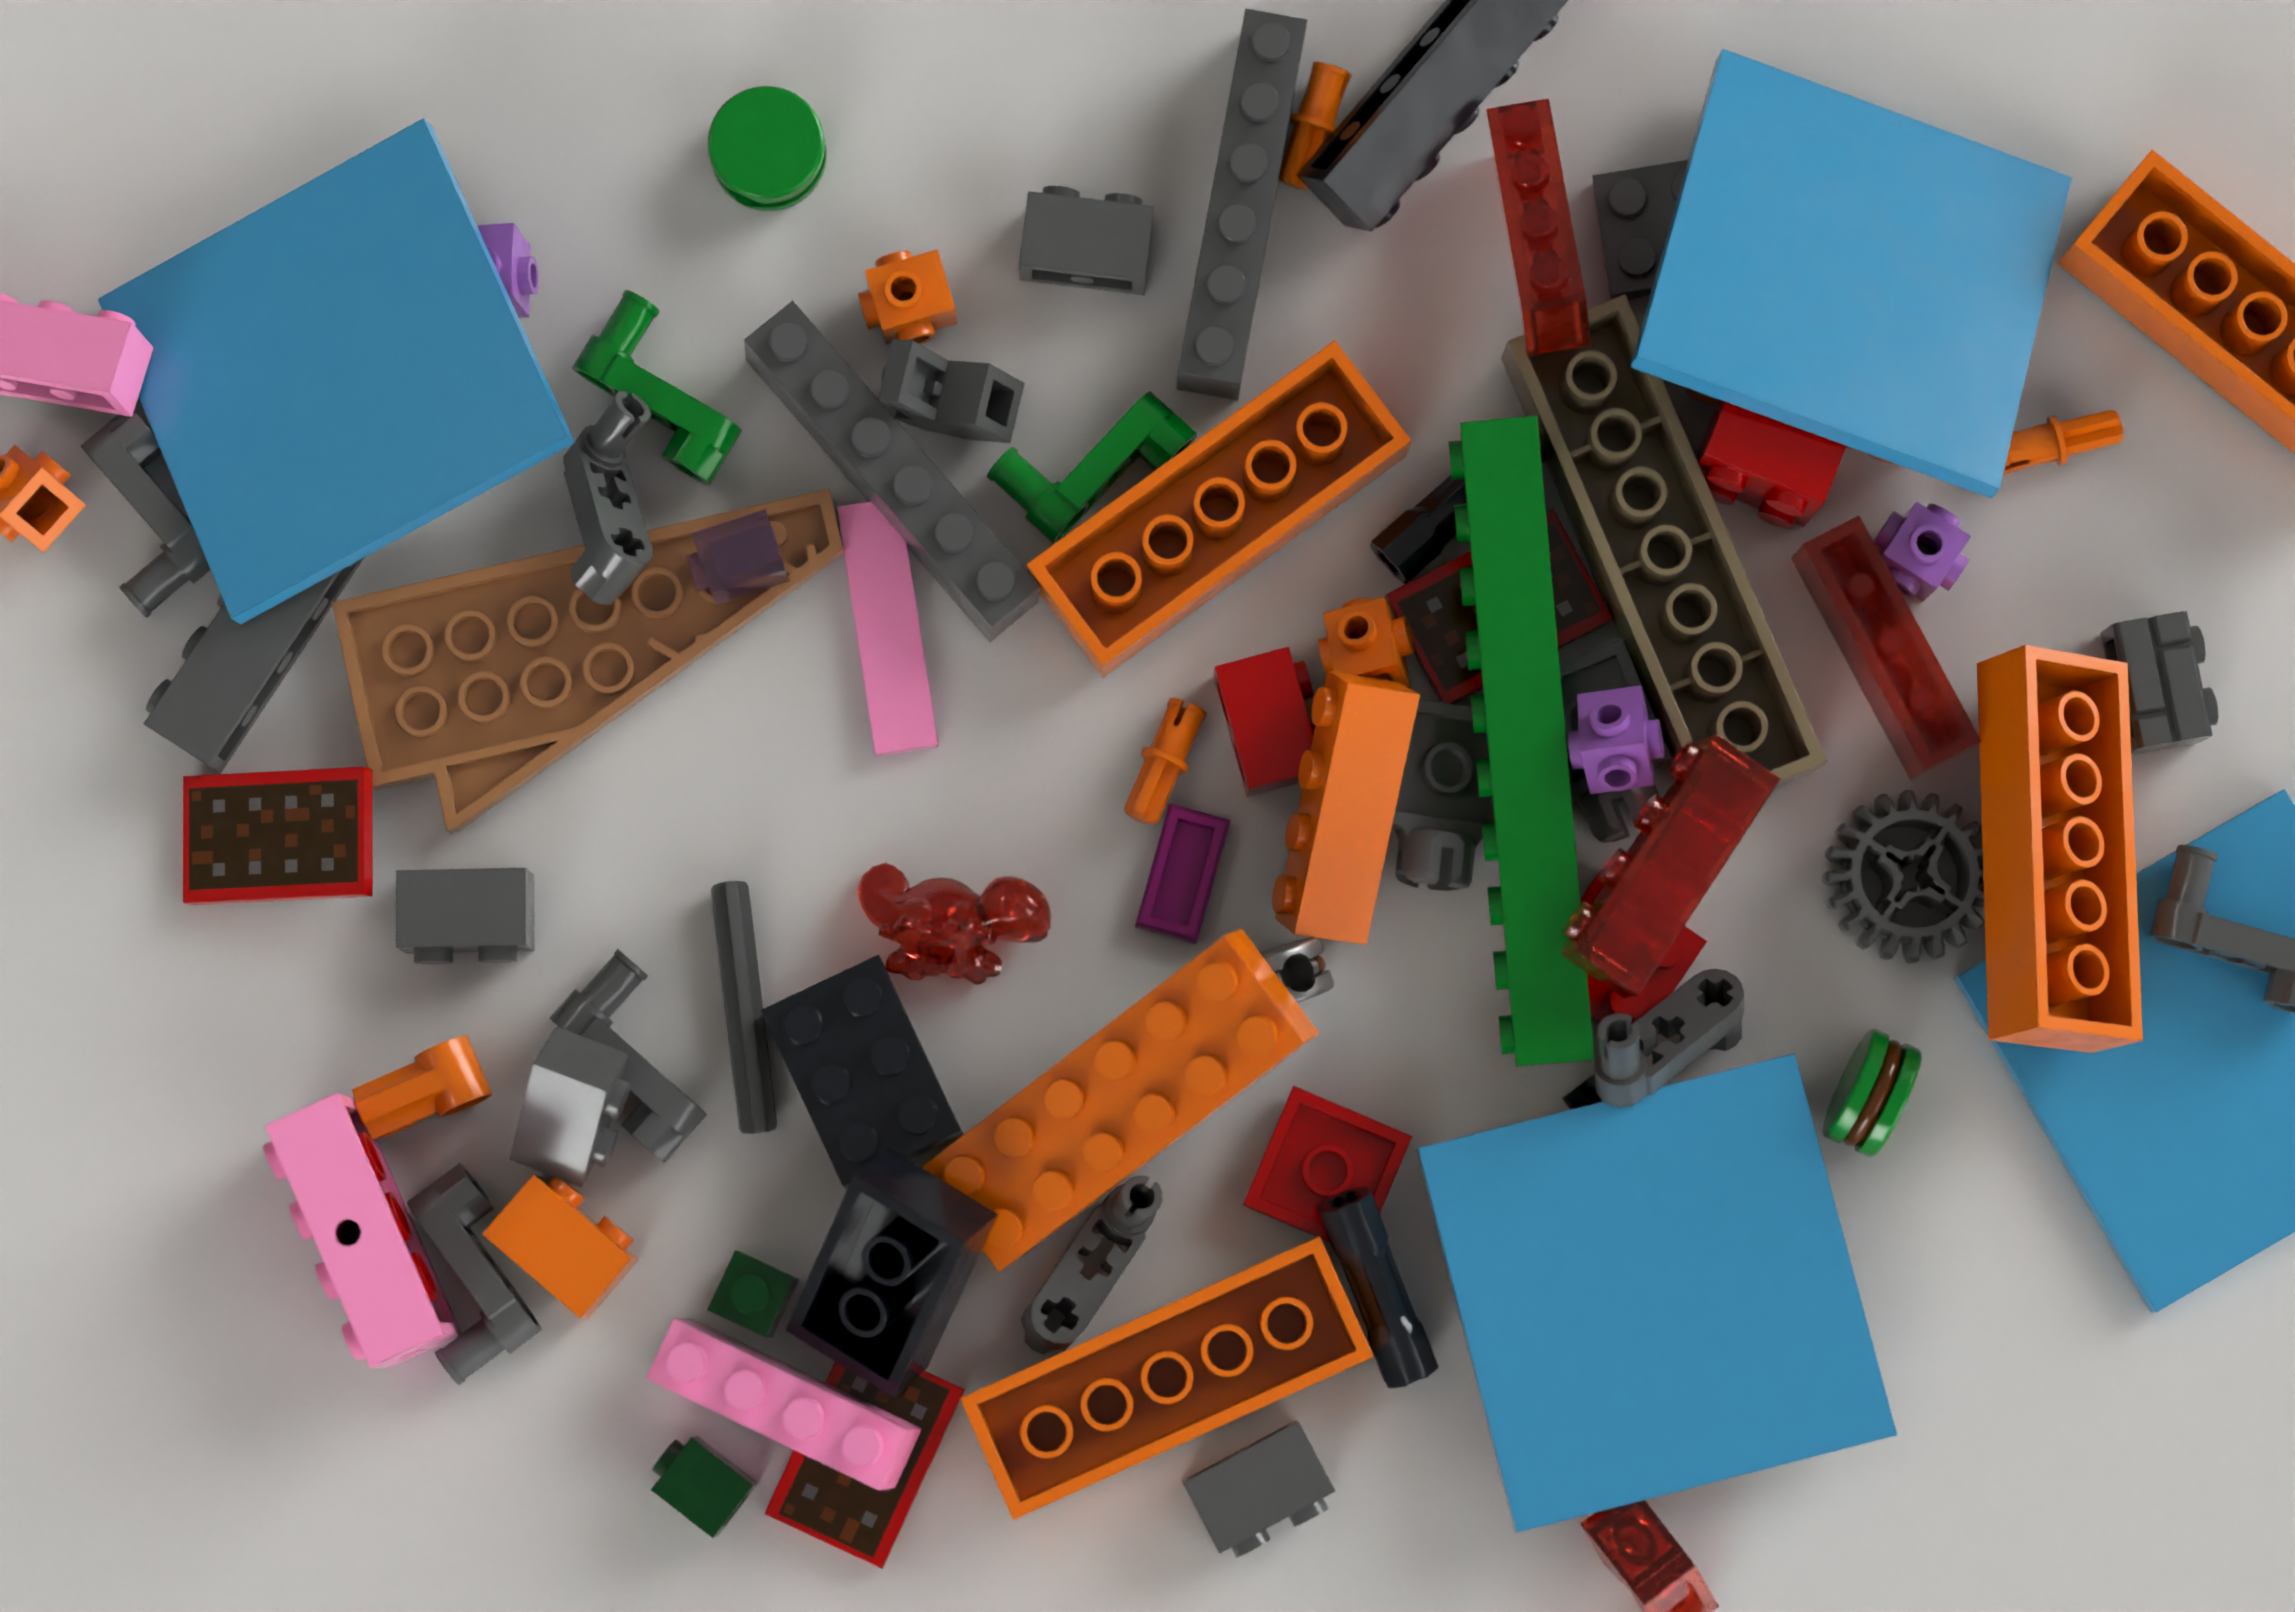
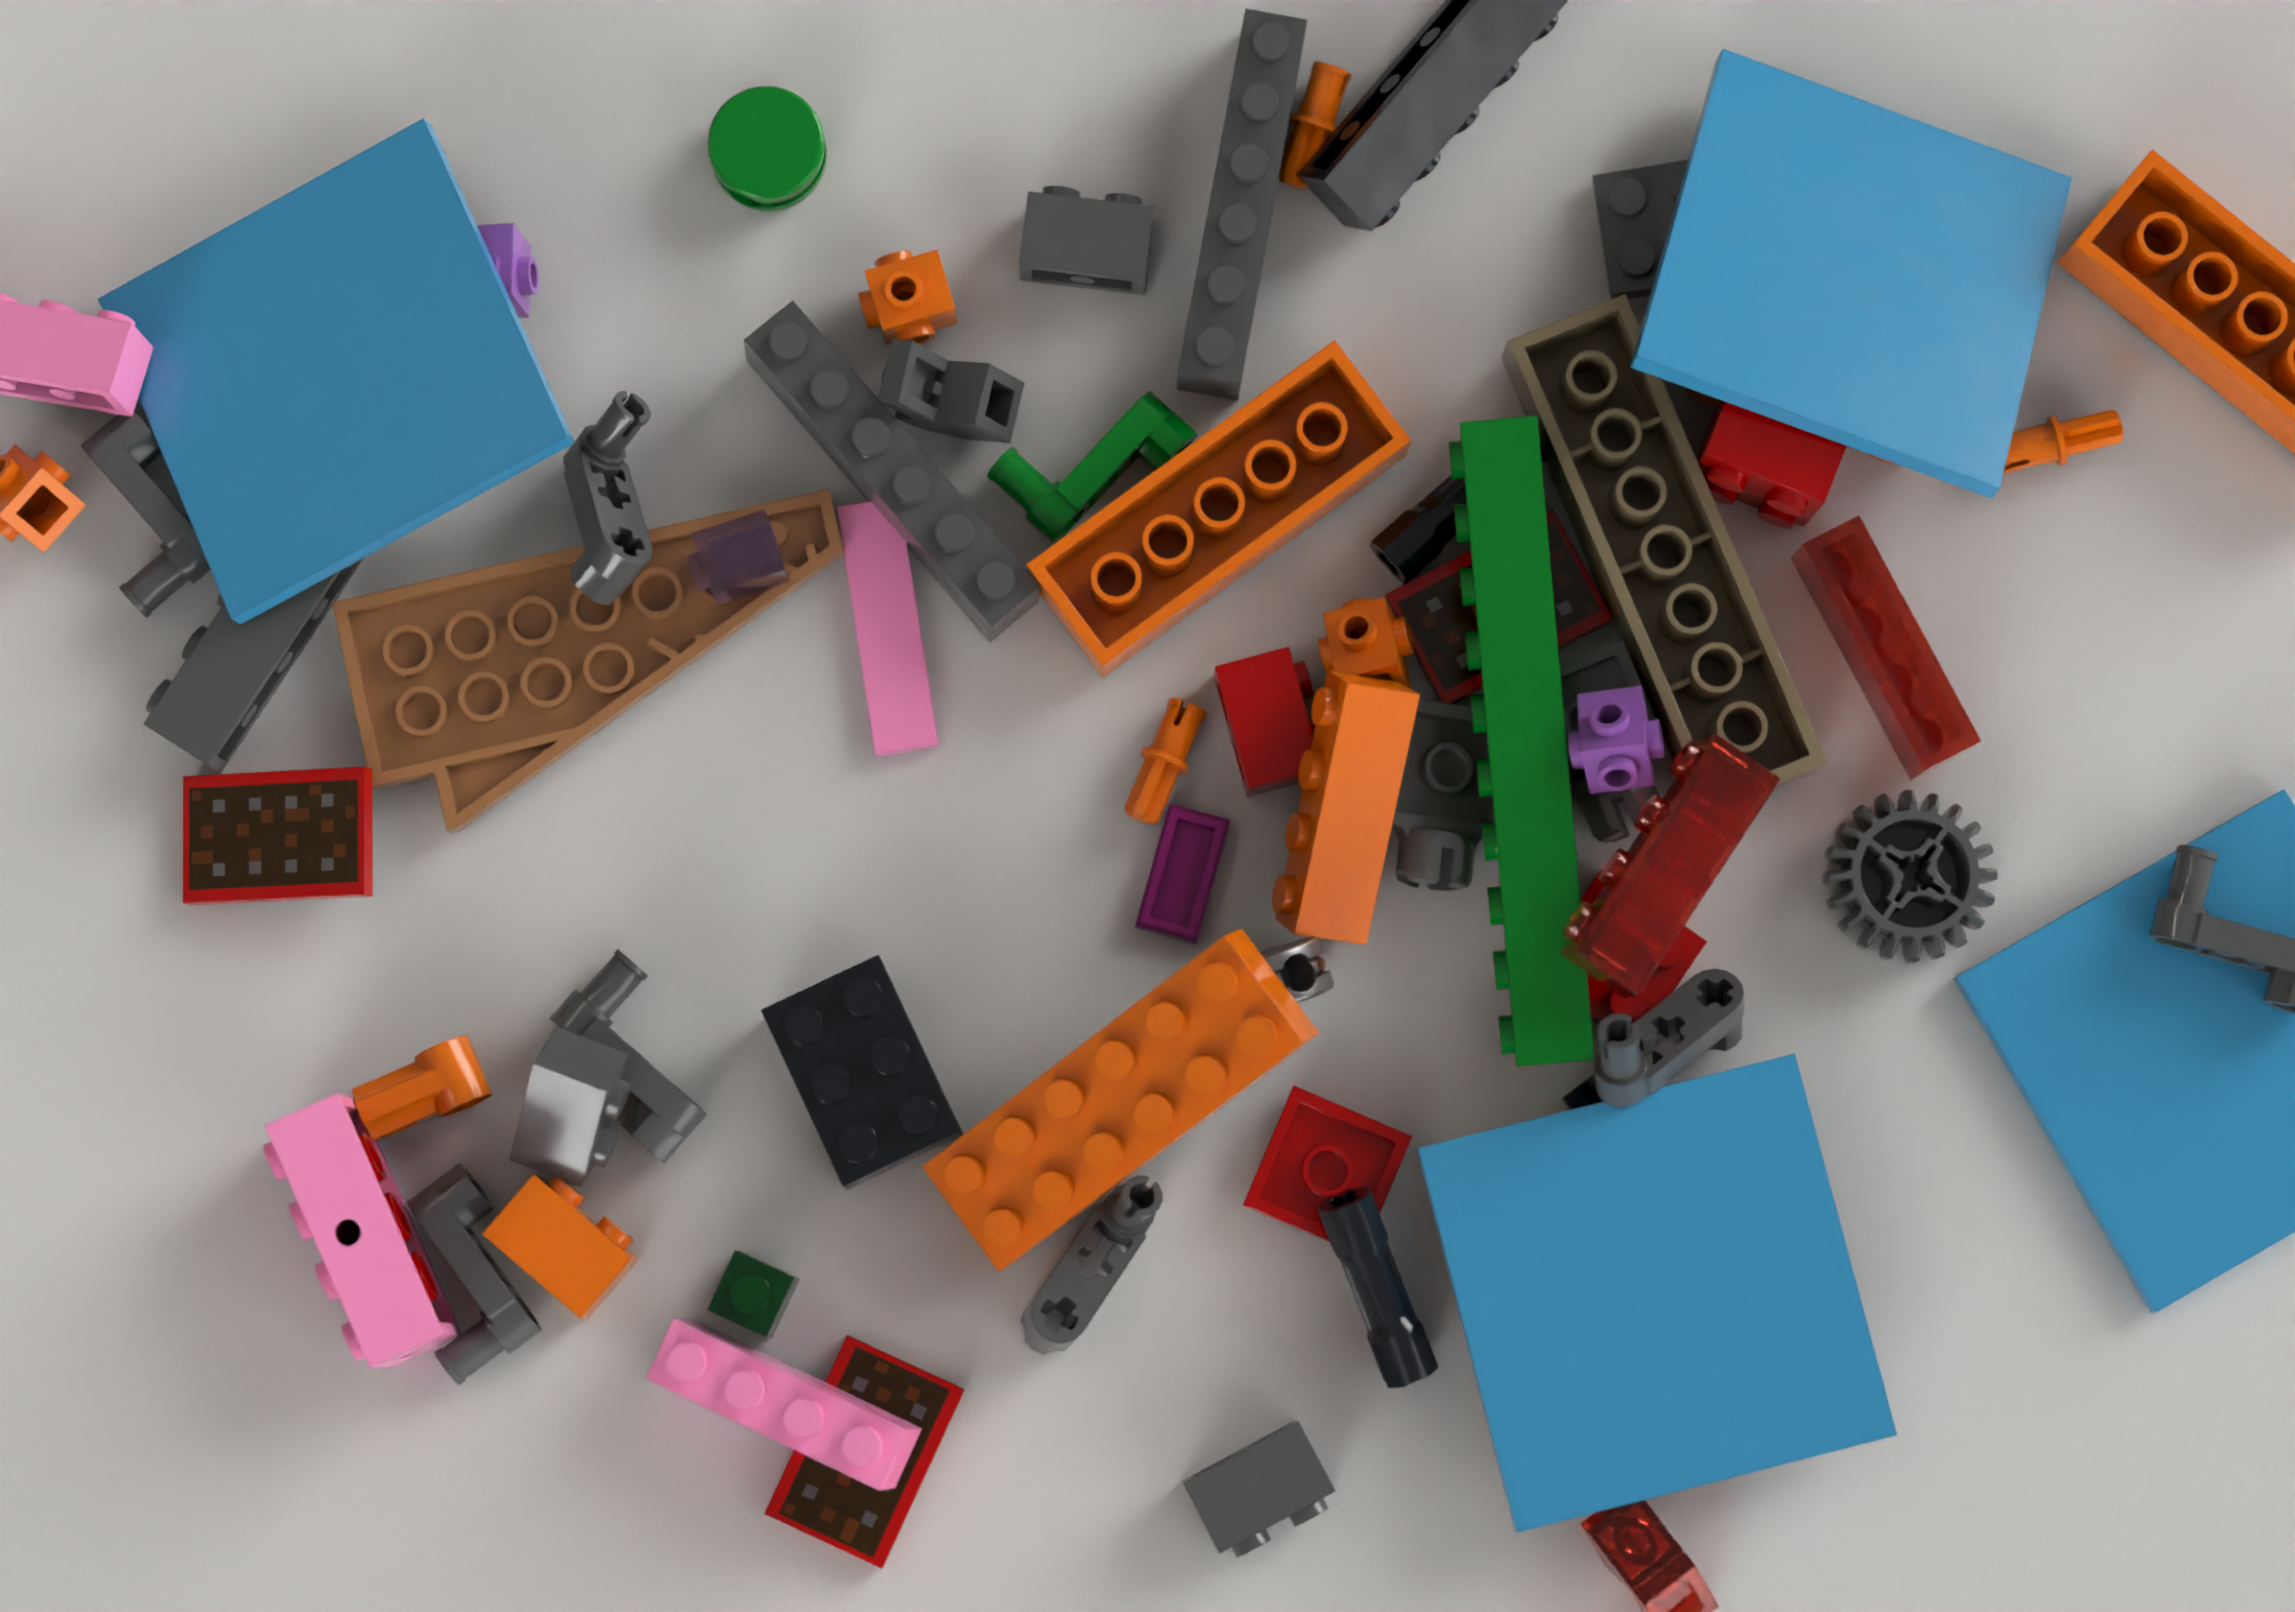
dark grey brick [396,868,534,964] -> none
green beam [572,290,742,485] -> none
dark green brick [651,1436,758,1538] -> none
dark grey axle [711,881,777,1134] -> none
black brick [785,1148,998,1398] -> none
clear red animal [857,862,1052,984] -> none
orange brick [960,1236,1374,1520] -> none
clear red brick [1486,98,1591,356] -> none
green head [1822,1029,1922,1157] -> none
medium lavender brick [1870,502,1971,602] -> none
orange brick [1977,645,2143,1053] -> none
dark grey brick [2100,611,2218,755] -> none

